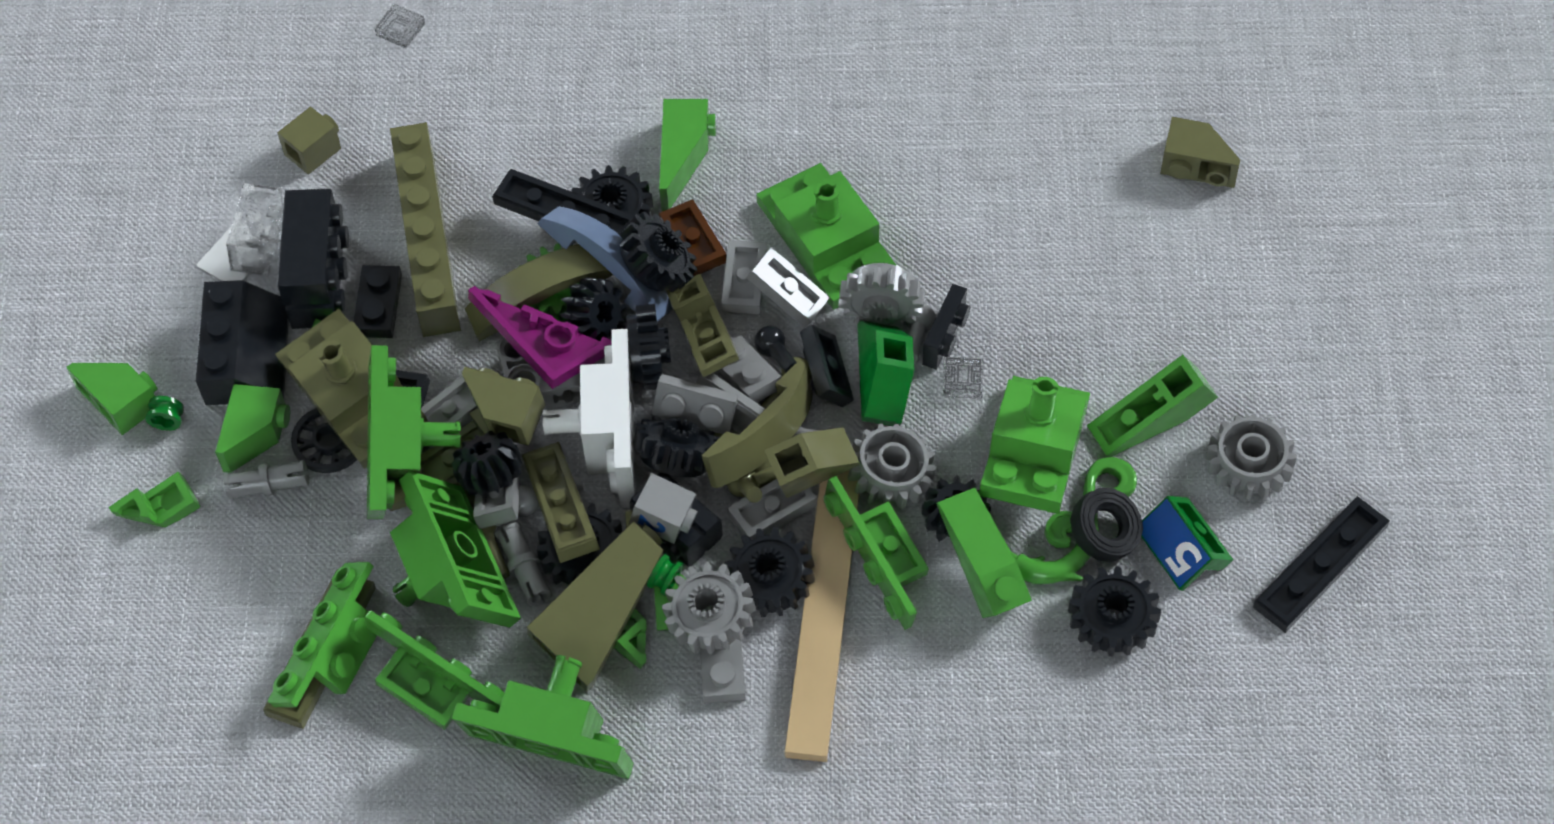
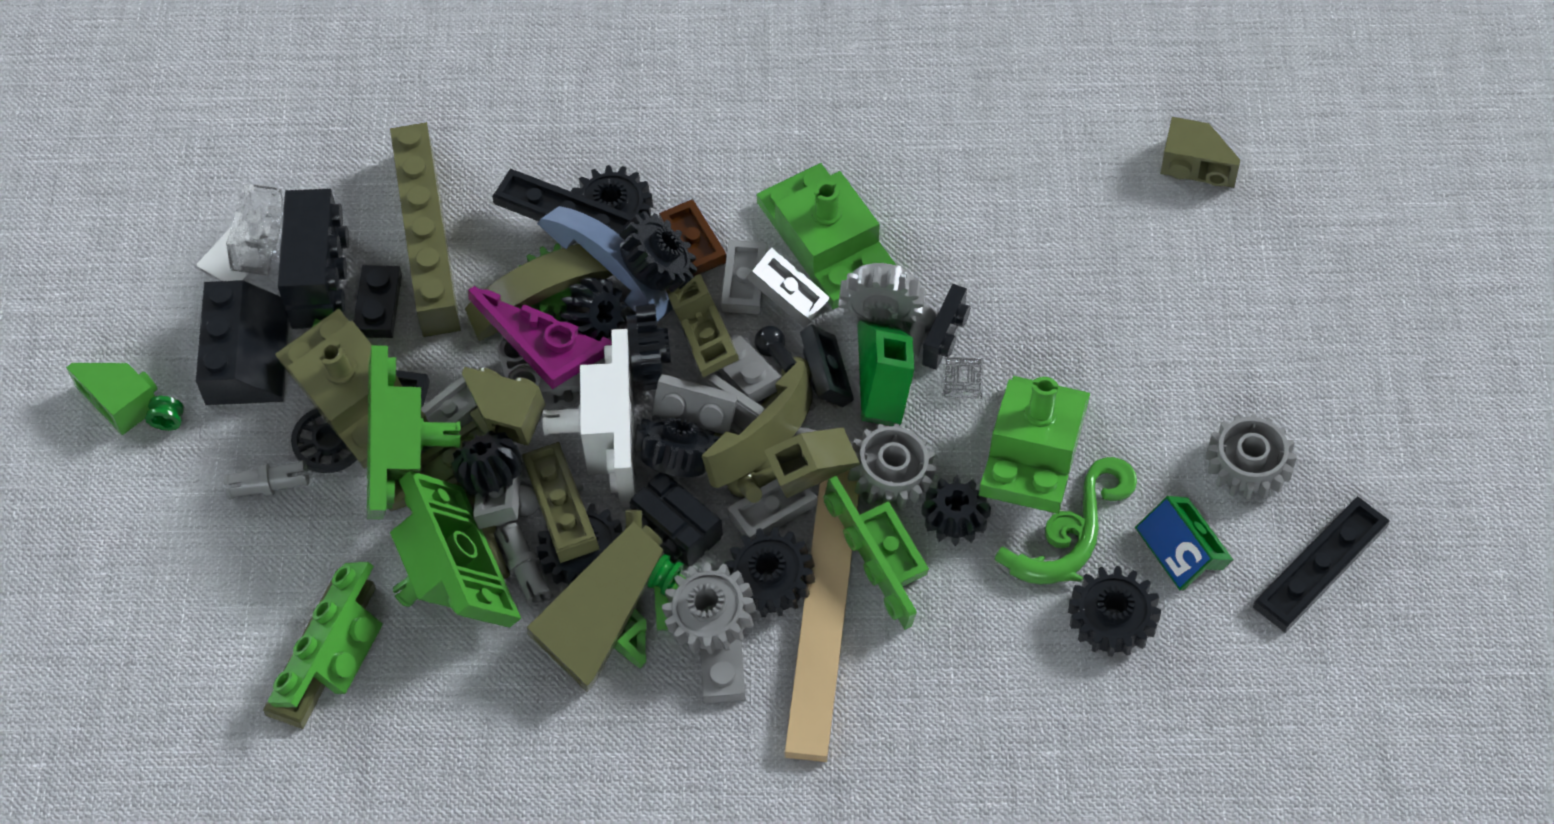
bright green slope [109,472,201,527] -> none
bright green slope [215,384,291,473] -> none
olive brick [277,106,341,175] -> none
bright green bracket [365,610,504,730] -> none
clear tile [374,4,425,49] -> none
bright green brick [452,655,634,779] -> none
light grey brick [629,473,698,544] -> none
bright green slope [659,99,716,211] -> none
bright green slope [936,488,1032,618] -> none
black tyre [1070,488,1143,562] -> none
bright green slope [1087,354,1219,457] -> none

